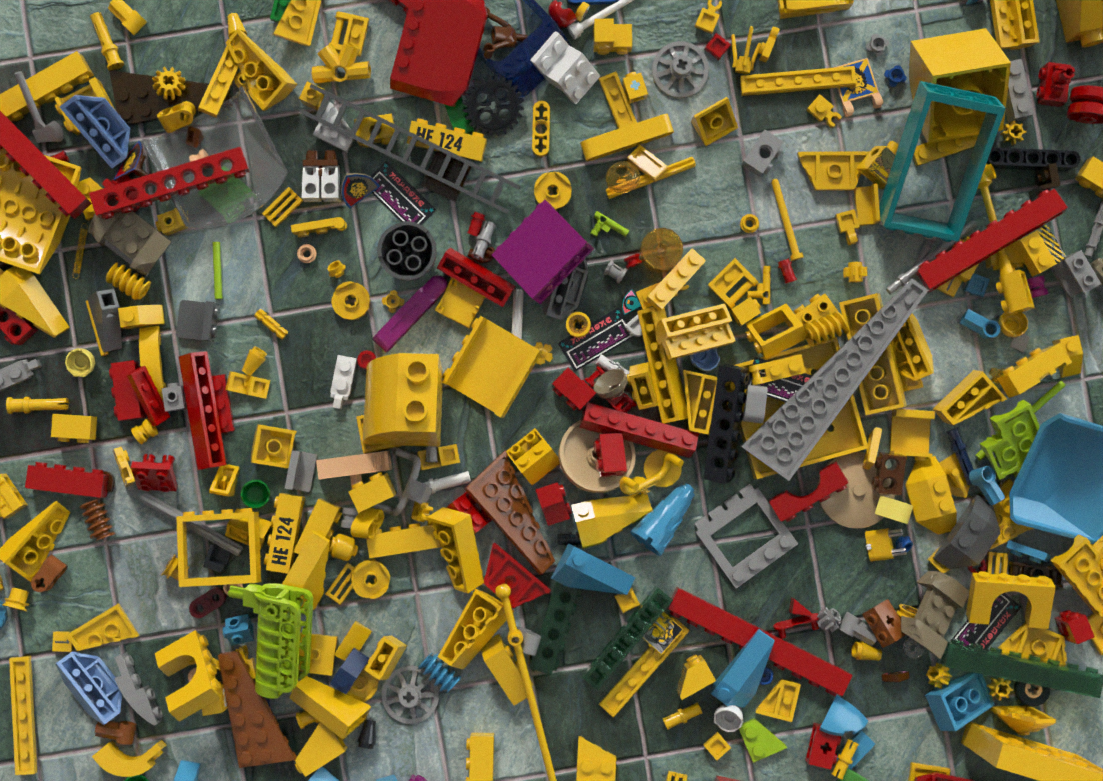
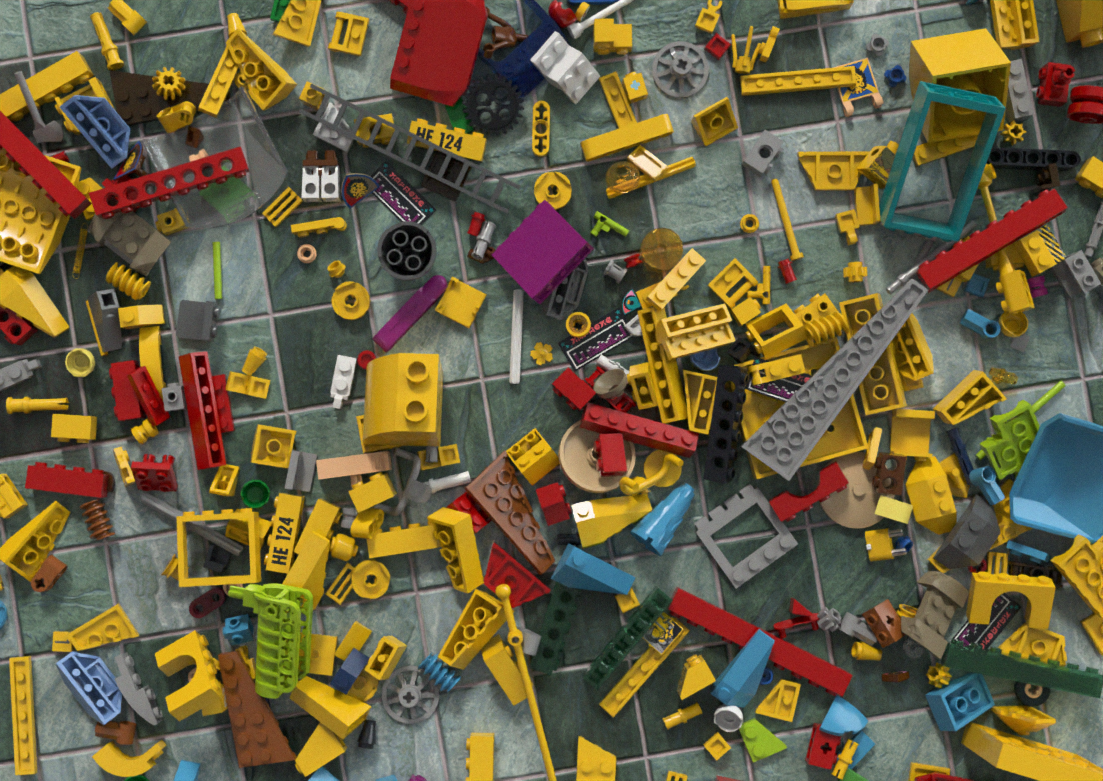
yellow piece [2,587,30,612] -> none
yellow axle [254,309,288,339] -> none
yellow bush [296,711,319,729] -> none
yellow piece [311,42,371,83] -> none
yellow plate [382,290,405,313] -> none
yellow plate [411,501,433,522] -> none
red brick [437,247,516,307] -> none
yellow panel [442,316,542,418] -> none
light grey beam [743,385,768,424] -> none
yellow plate [806,94,842,128] -> none
yellow gear [987,675,1013,701] -> none
yellow wedge [997,343,1072,398] -> none
yellow slope [1052,335,1083,378] -> none
red brick [1054,610,1095,644] -> none
none -> black panel [727,337,761,363]

